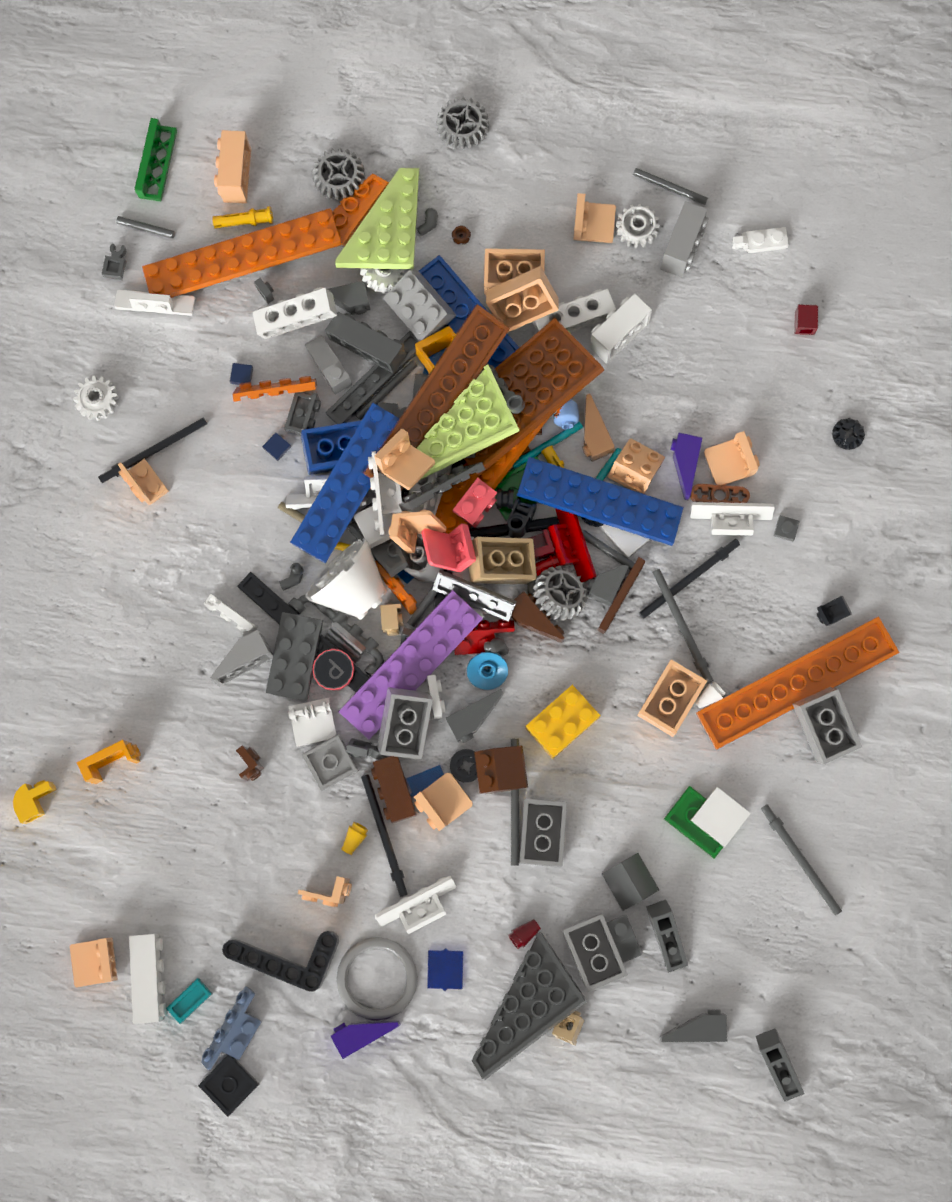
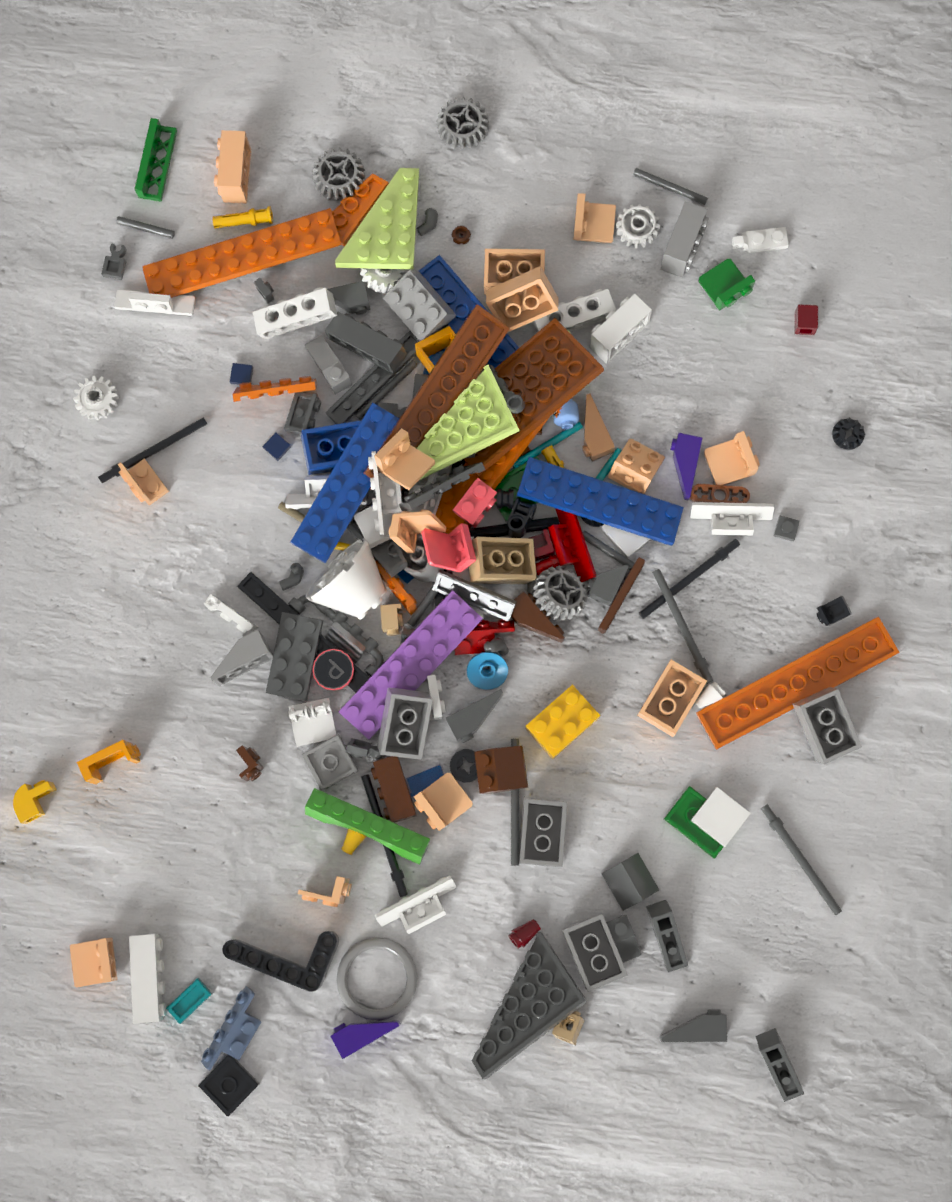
clear blue piece [427,948,463,991] -> none
none -> bright green arch [305,788,430,865]
none -> green bracket [698,259,755,311]

